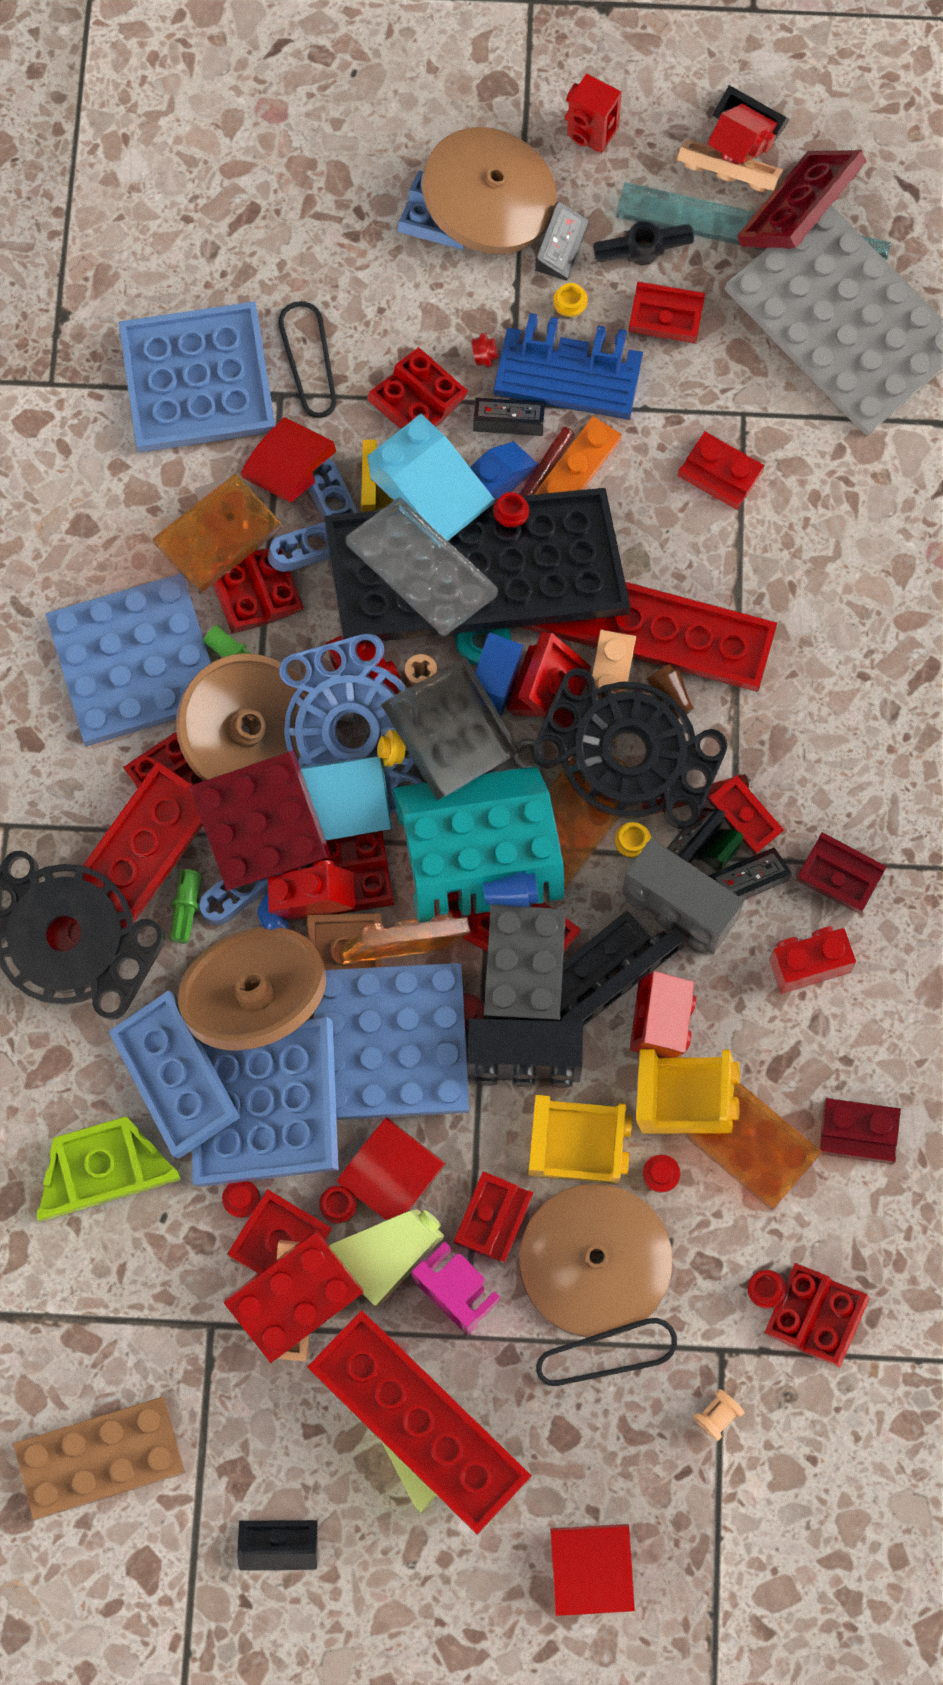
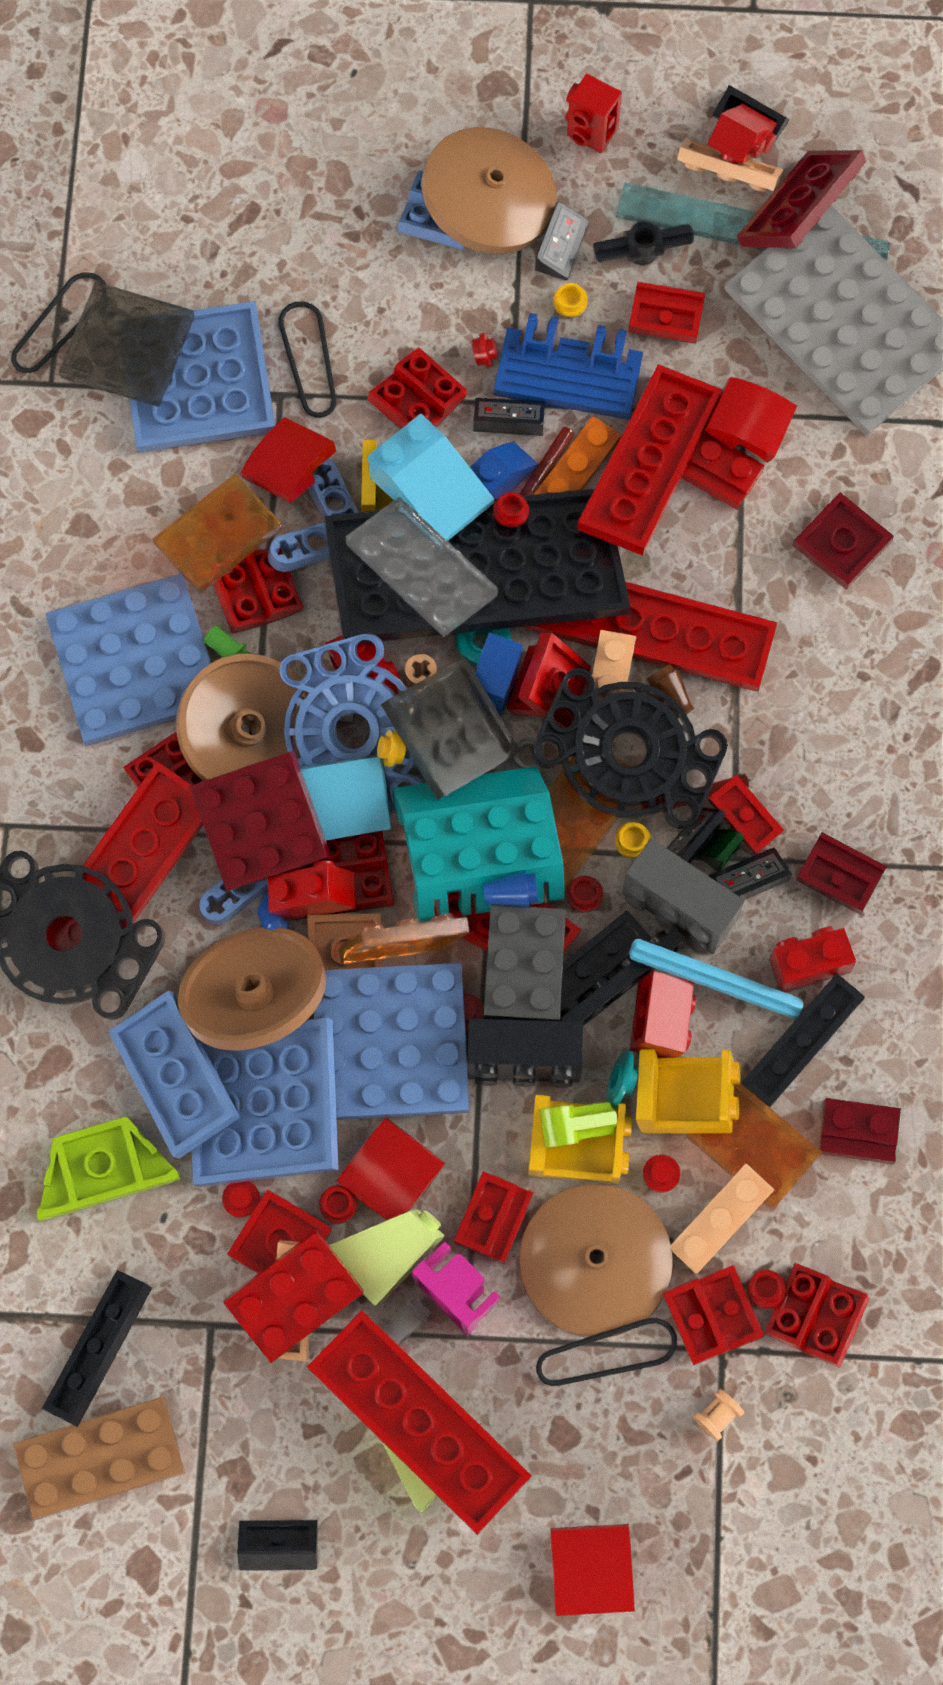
bright green axle [169,869,202,944] -> none
none -> black piece [11,272,108,373]
none -> black plate [42,1270,152,1427]
none -> clear smoke plate [59,281,195,407]
none -> light grey pin [382,1297,431,1347]
none -> lime piece [539,1102,618,1147]
none -> red plate [566,875,603,912]
none -> red plate [577,364,722,556]
none -> teal piece [606,1050,638,1108]
none -> medium azure axle [629,939,804,1019]
none -> red slope [663,1265,764,1366]
none -> light nougat plate [670,1163,775,1274]
none -> red slope [704,377,797,463]
none -> black plate [740,973,865,1110]
none -> dark red plate [792,492,894,590]

